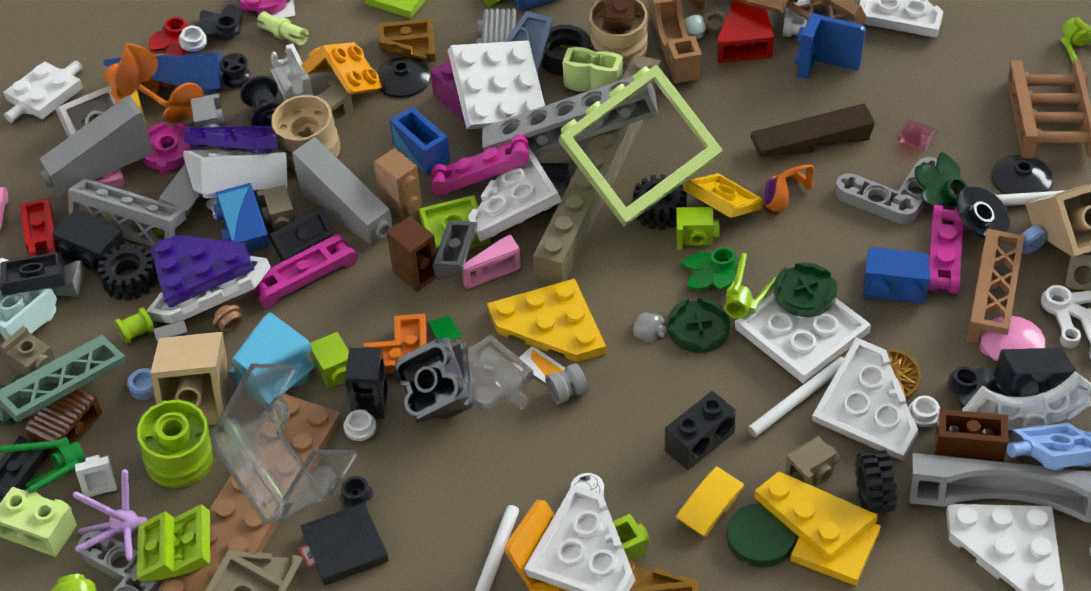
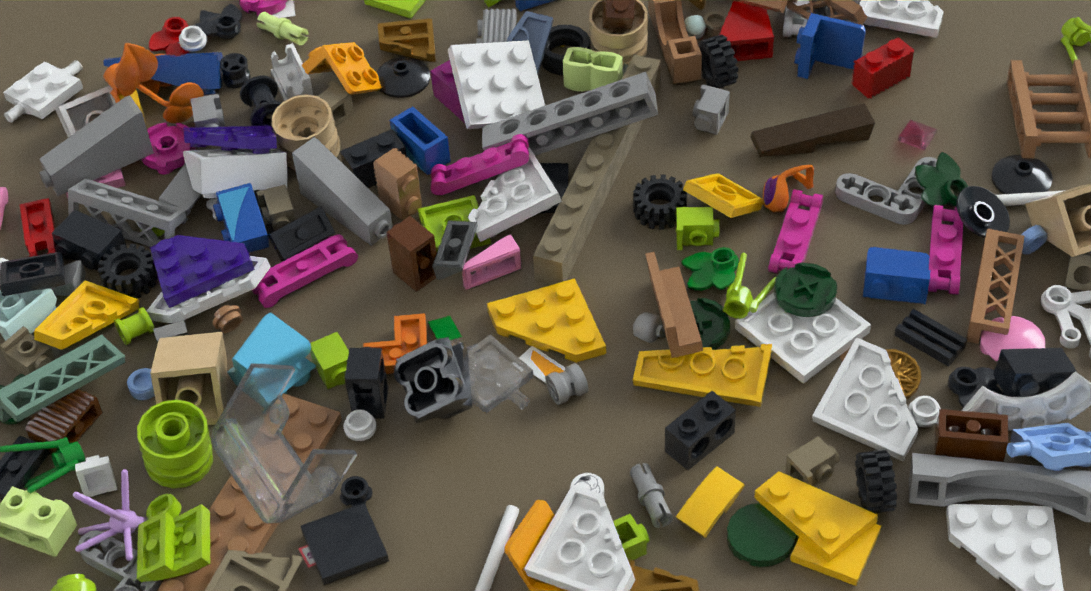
yellowish green window [559,64,723,227] -> none
white bar [747,357,844,437] -> none
none -> yellow wing [34,280,139,350]
none -> lime tile [146,494,181,519]
none -> black brick [340,129,407,188]
none -> light grey pin [630,463,673,528]
none -> yellow wing [633,344,772,407]
none -> medium nougat fence [645,252,703,358]
none -> light grey brick [693,85,730,134]
none -> black tyre [698,34,739,88]
none -> dark pink plate [768,189,823,274]
none -> red brick [851,37,914,99]
none -> black tile [894,309,968,367]

